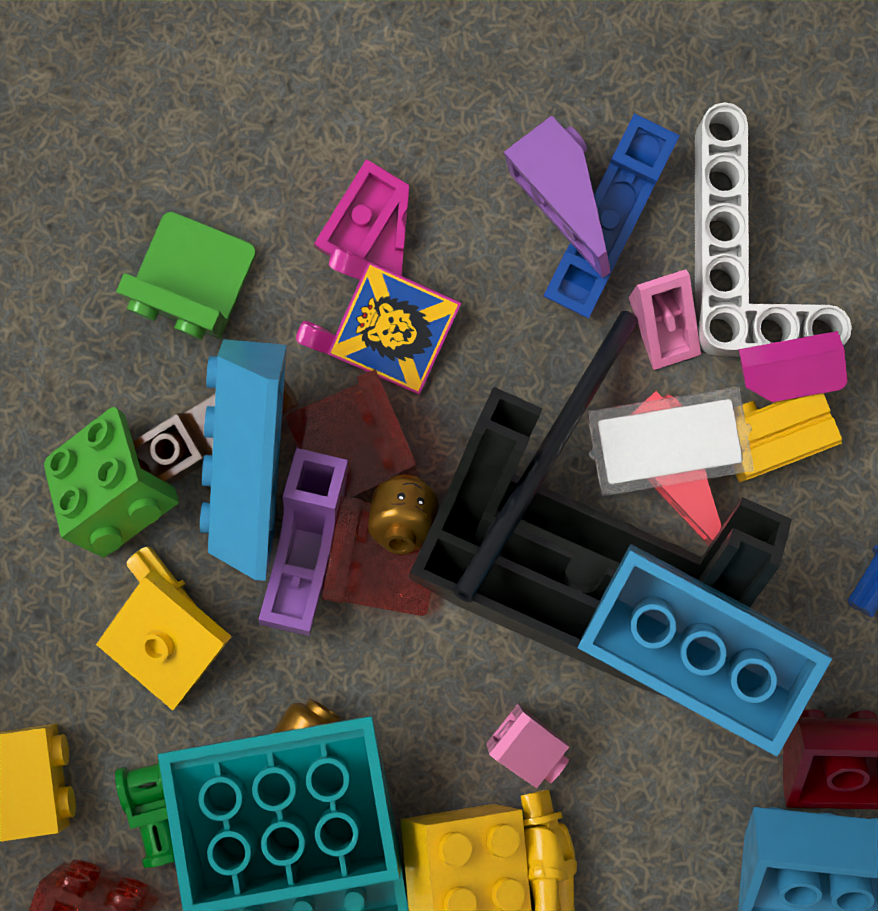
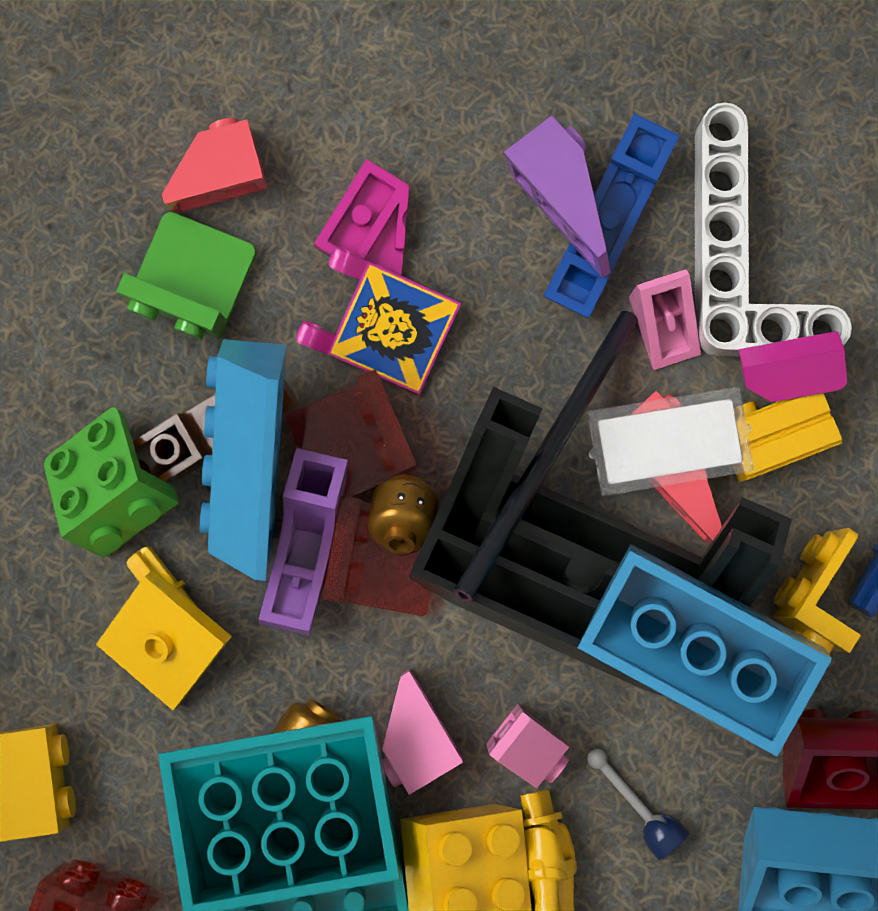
green connector [115,759,175,868] -> none
none -> coral slope [162,118,268,213]
none -> bright pink slope [382,669,463,795]
none -> hinge [587,748,689,860]
none -> yellow bracket [772,528,861,654]

